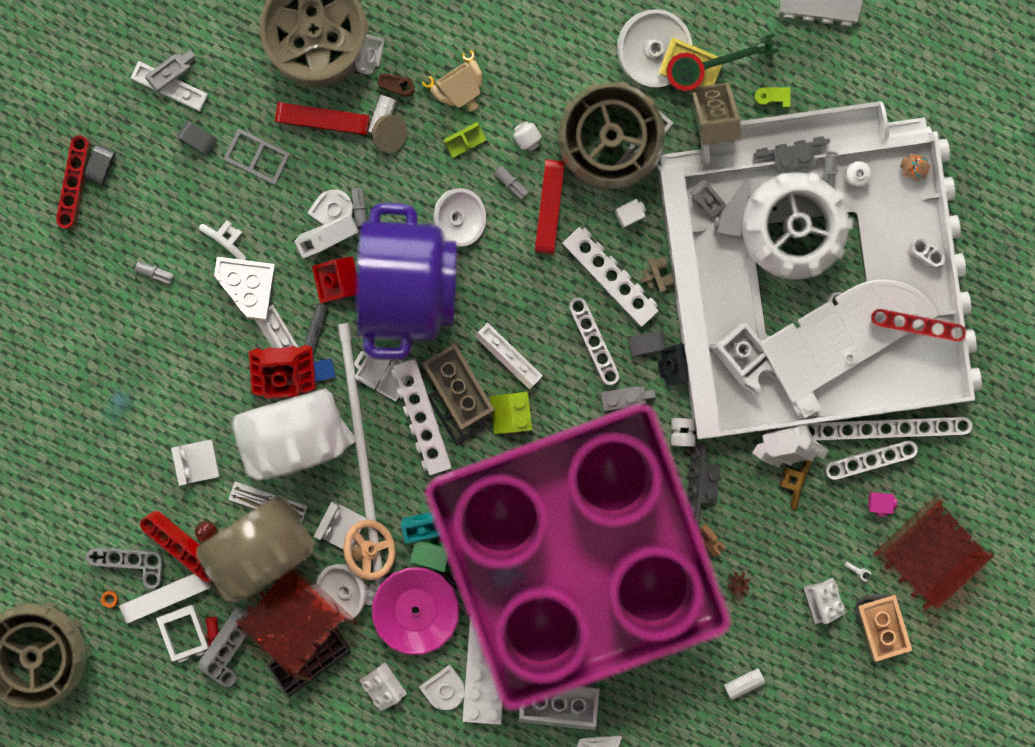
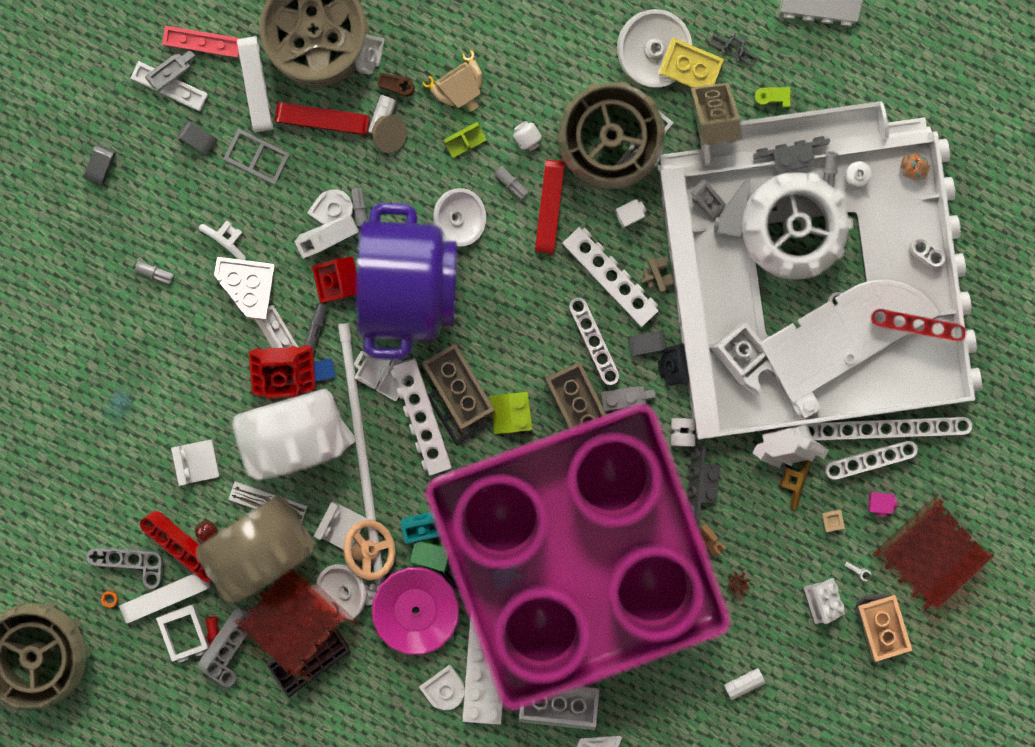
red beam [56,135,91,229] -> none
white bracket [360,663,407,711] -> none
white plate [475,323,543,389] -> none
dark green piece [666,33,779,91] -> none
none -> coral plate [162,26,241,58]
none -> white beam [237,36,273,133]
none -> dark tan brick [545,362,606,428]
none -> dark grey piece [709,33,758,66]
none -> tan plate [821,509,845,532]

